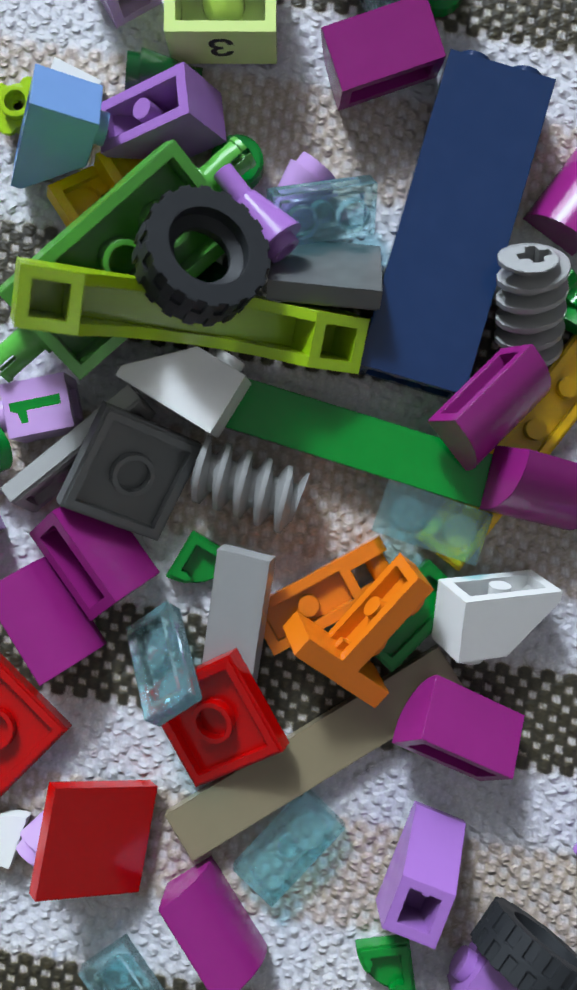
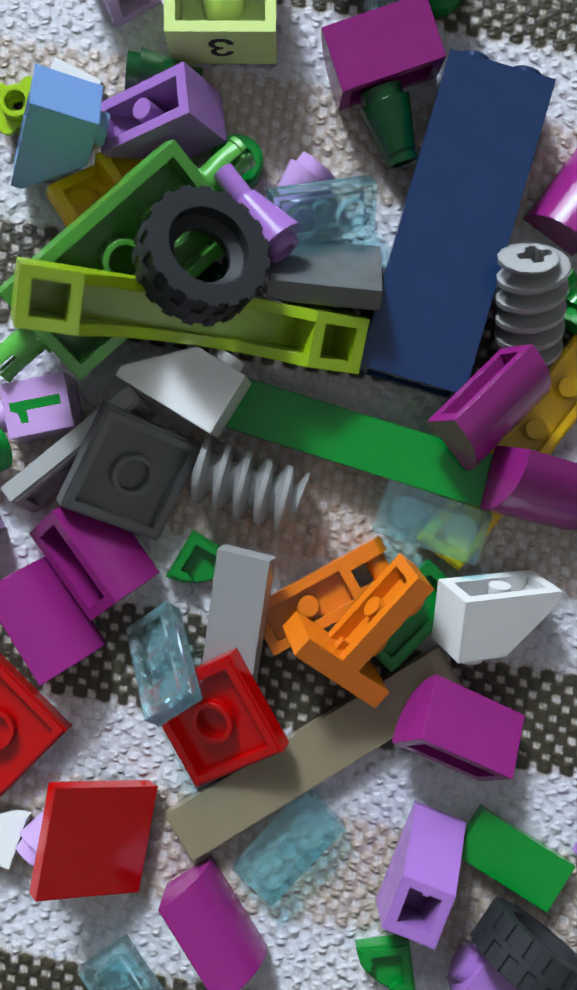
none -> dark green cone [359,80,417,170]
none -> green tile [461,804,575,913]

